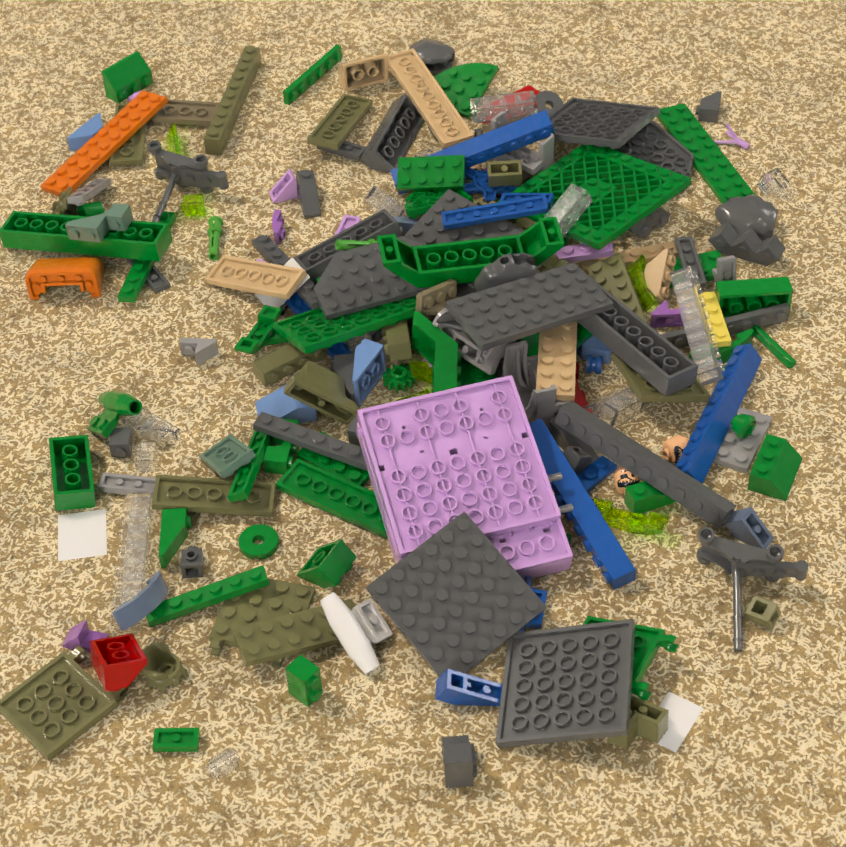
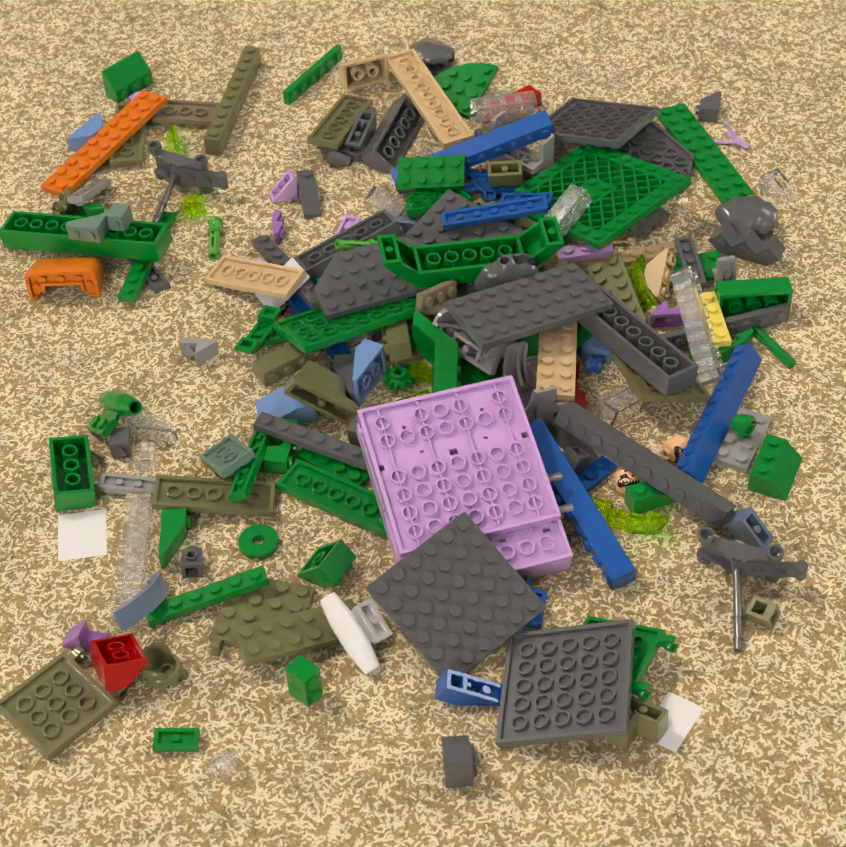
dark grey tile [533,91,564,115] -> none
none -> dark grey cone [327,150,352,167]
none -> dark grey slope [345,109,377,149]

